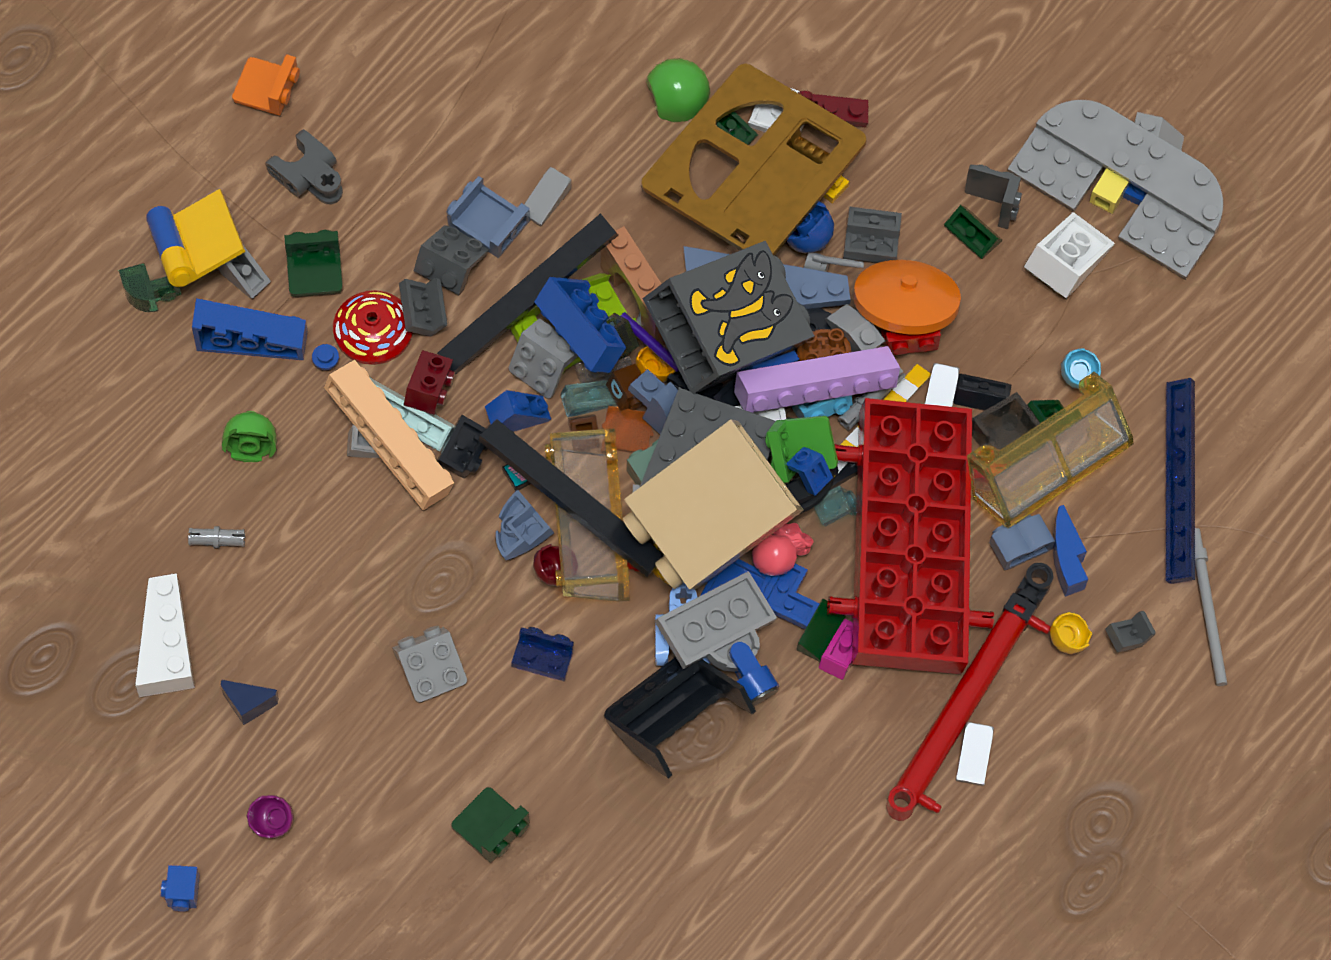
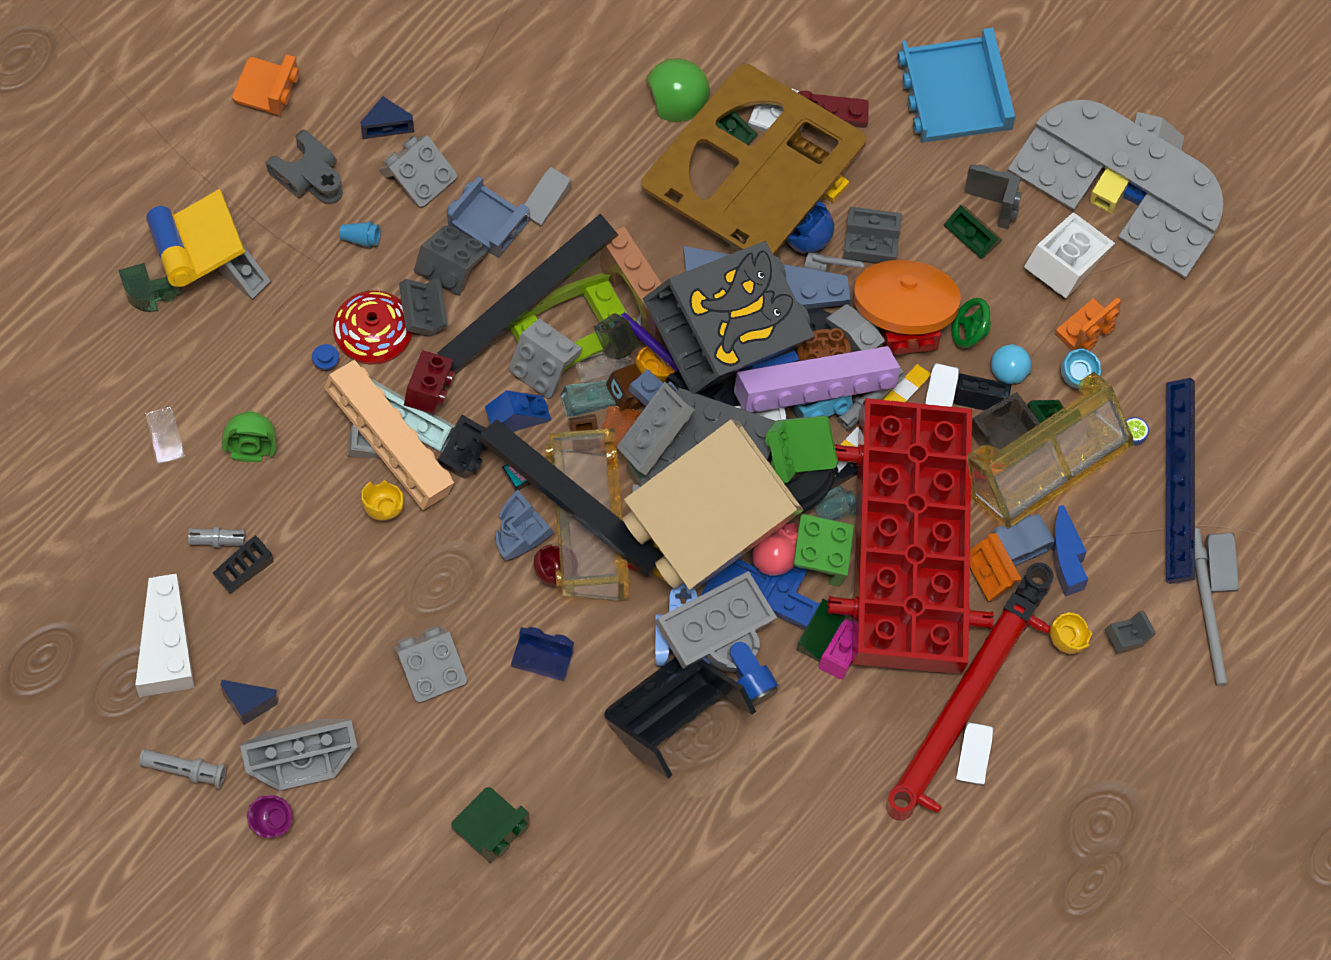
blue brick [161,865,200,912] -> none
blue wedge [192,298,308,361] -> none
dark green bracket [284,230,343,297] -> none
blue wedge [534,277,626,373] -> none
blue bracket [787,447,833,495] -> none
none -> light grey pin [139,748,227,789]
none -> clear slope [145,407,185,464]
none -> black slope [213,535,274,594]
none -> light grey wedge [240,719,357,791]
none -> dark azure cone [340,221,381,248]
none -> dark blue slope [360,96,414,139]
none -> yellow hair [361,480,404,521]
none -> light grey bracket [379,135,457,207]
none -> light grey plate [616,382,695,475]
none -> bright green bracket [793,514,854,587]
none -> dark azure panel [897,28,1015,143]
none -> green piece [951,298,991,348]
none -> orange plate [970,533,1022,601]
none -> medium azure hair [991,344,1032,384]
none -> orange bracket [1055,297,1121,351]
none -> tile [1121,417,1149,446]
none -> slope [1204,533,1239,592]

